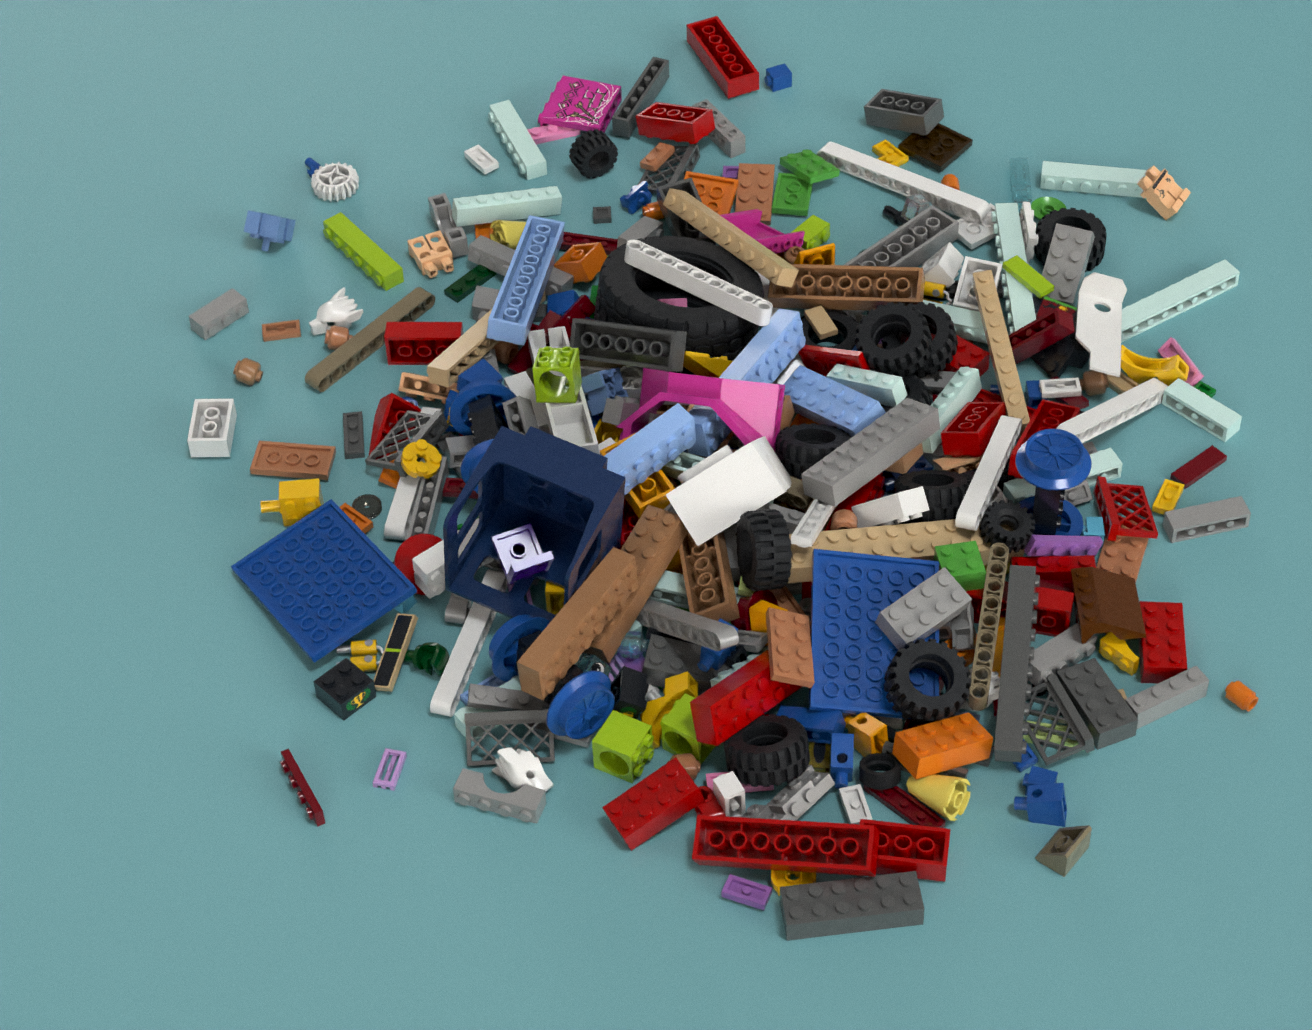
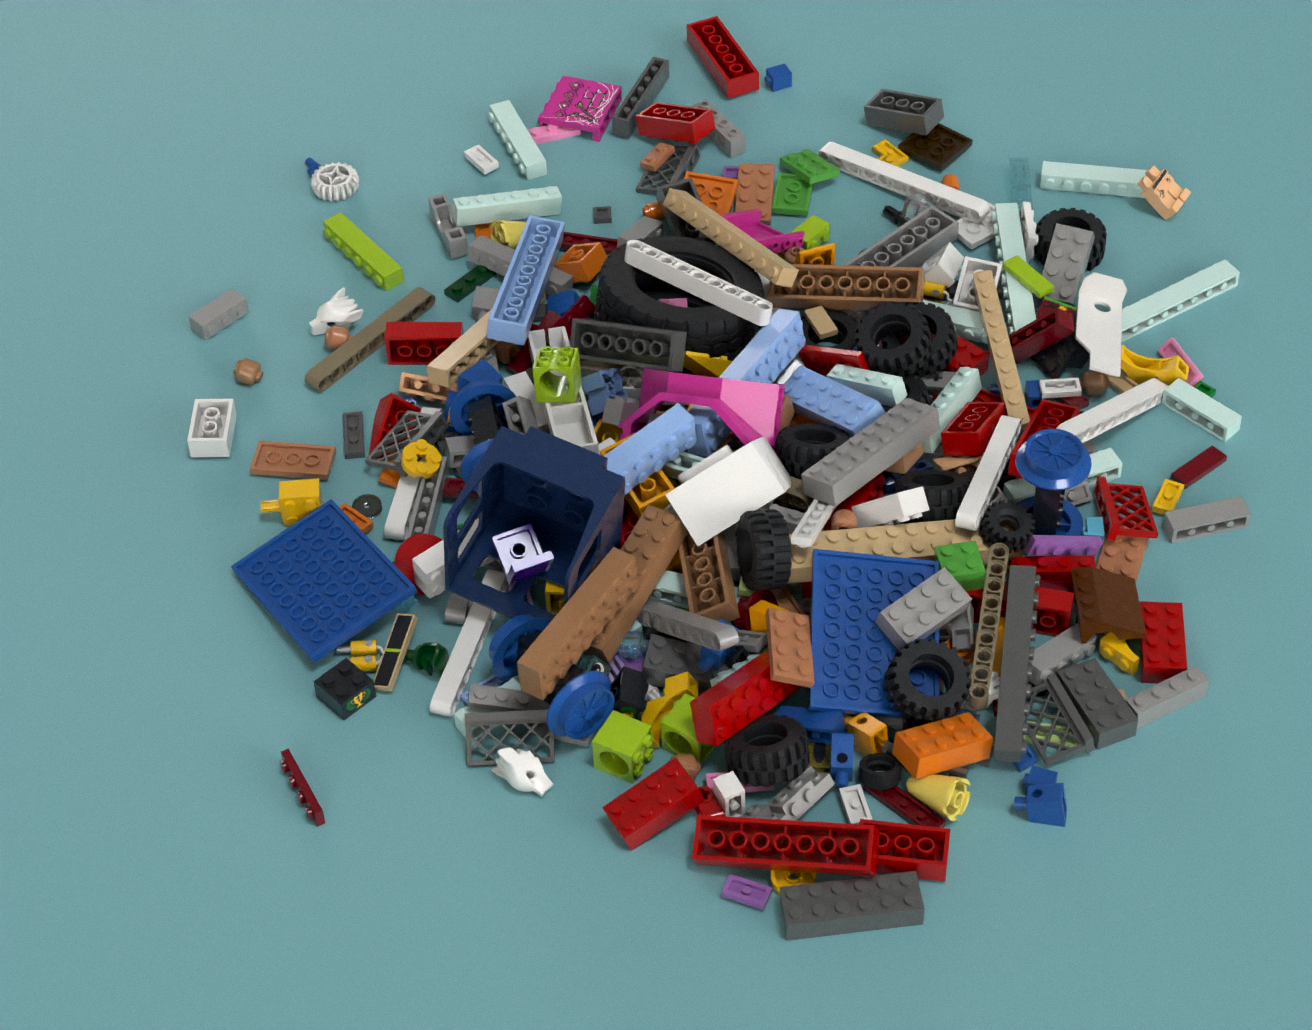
medium blue brick [244,210,296,251] -> none
nougat tile [262,319,301,342] -> none
lavender tile [373,748,407,791] -> none
light nougat hips [407,230,454,278] -> none
light grey arch [453,768,546,824] -> none
black tyre [569,129,618,178] -> none
blue hips [620,181,652,214] -> none
bright green dish [1031,197,1067,220] -> none
dark tan slope [1035,825,1092,877] -> none
orange brick [1225,680,1259,711] -> none

